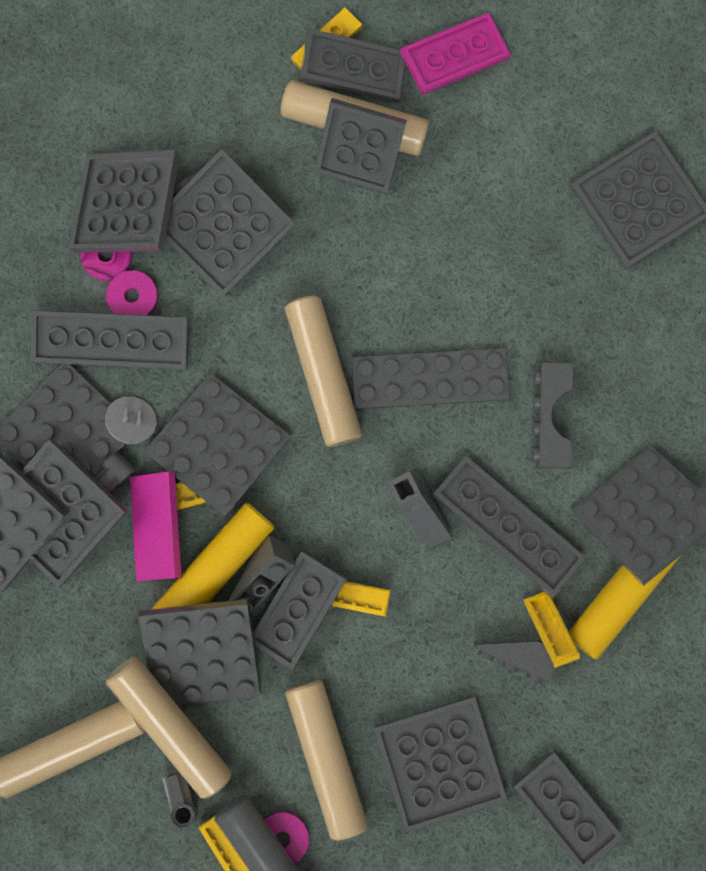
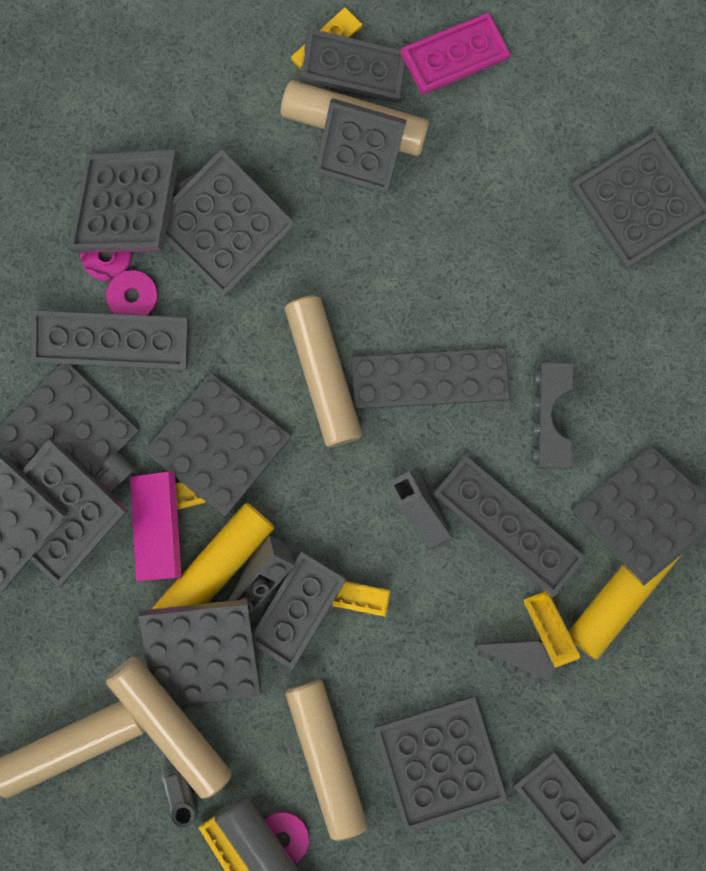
light grey piece [105,397,157,444] -> none

